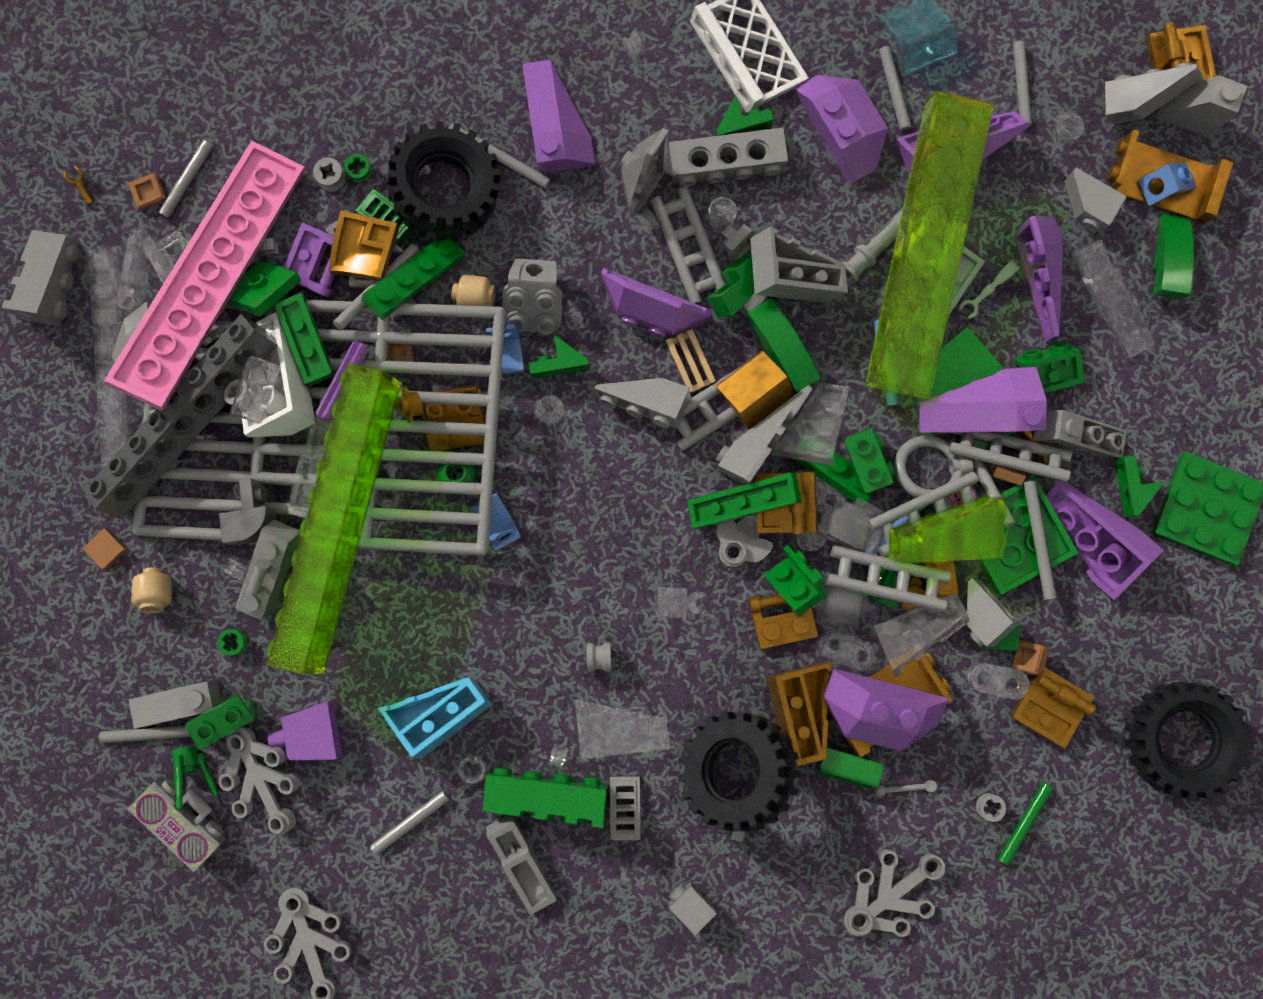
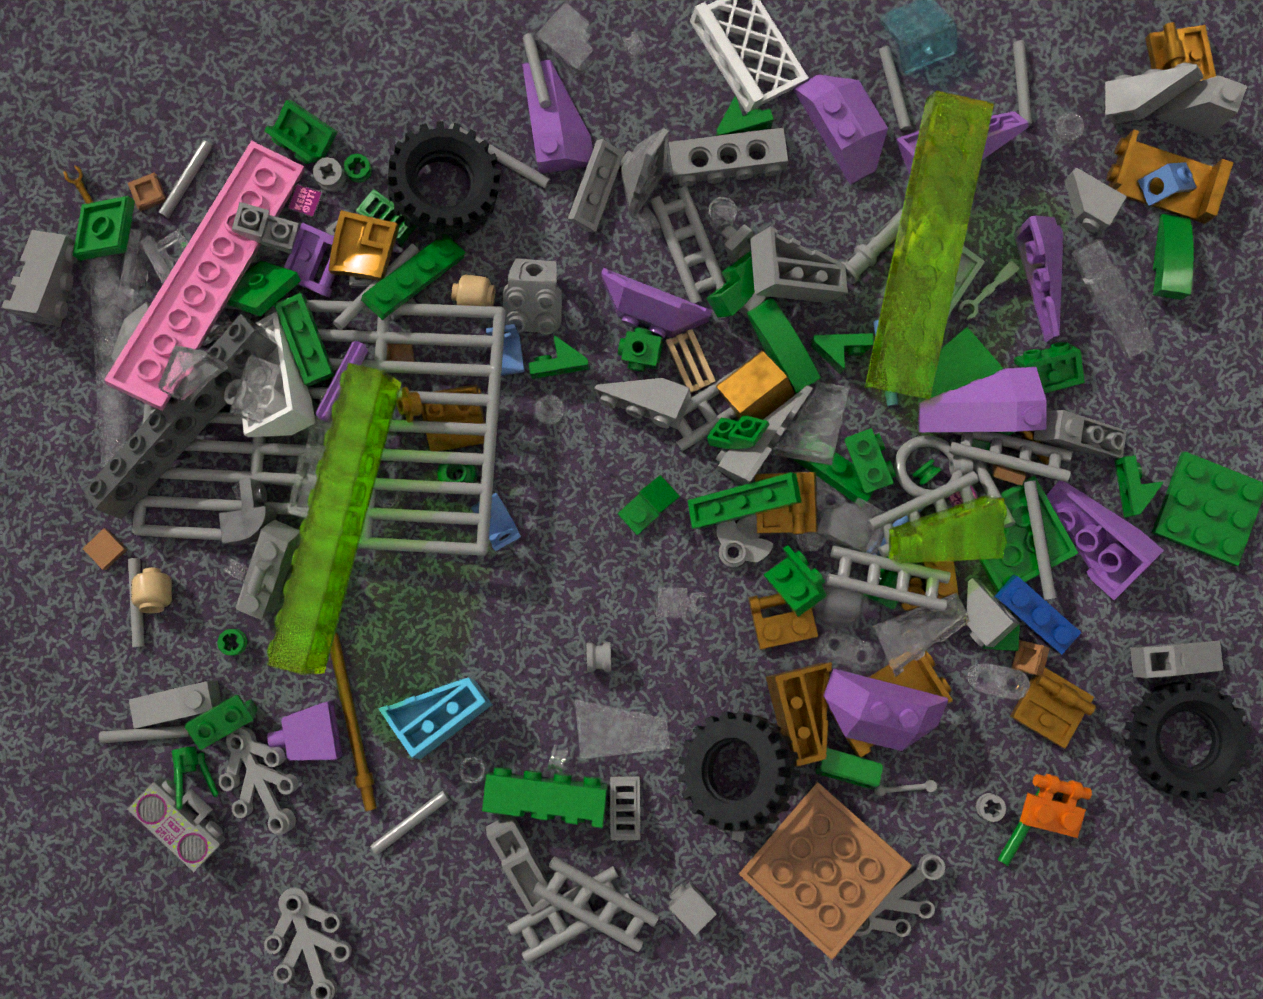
none -> green plate [73,196,135,260]
none -> light grey bar [128,558,145,647]
none -> clear slope [159,345,228,401]
none -> light grey slope [232,202,299,254]
none -> green bracket [264,100,338,164]
none -> tile [287,183,326,221]
none -> pearl gold bar [327,633,377,811]
none -> light grey bar [508,866,632,964]
none -> light grey bar [523,34,551,108]
none -> light grey bar [533,856,659,952]
none -> clear piece [536,2,599,80]
none -> light grey plate [568,139,624,232]
none -> green slope [617,475,680,536]
none -> green brick [618,328,663,372]
none -> green slope [706,415,769,449]
none -> medium nougat plate [739,782,912,960]
none -> green slope [810,333,873,374]
none -> green bush [912,458,942,486]
none -> blue plate [994,574,1081,655]
none -> orange plate [1019,774,1092,838]
none -> light grey slope [1130,640,1223,678]

